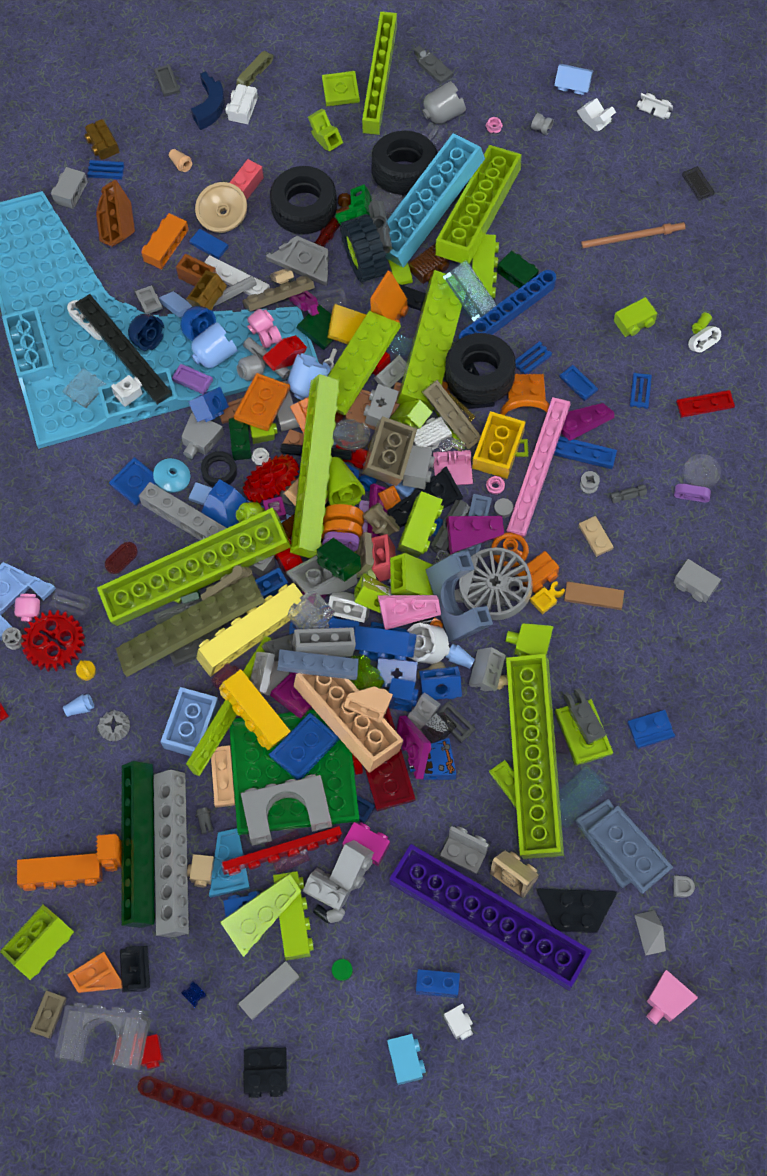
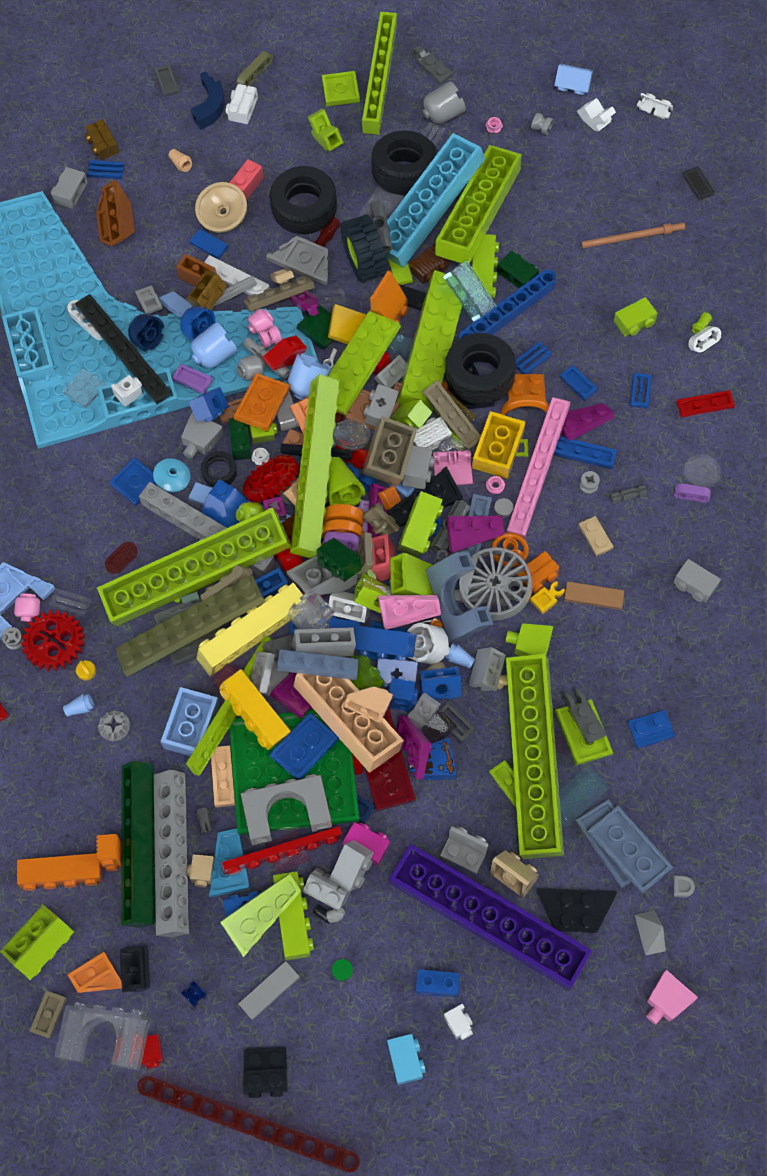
orange brick [141,213,189,270] -> none
green hips [336,184,372,225] -> none

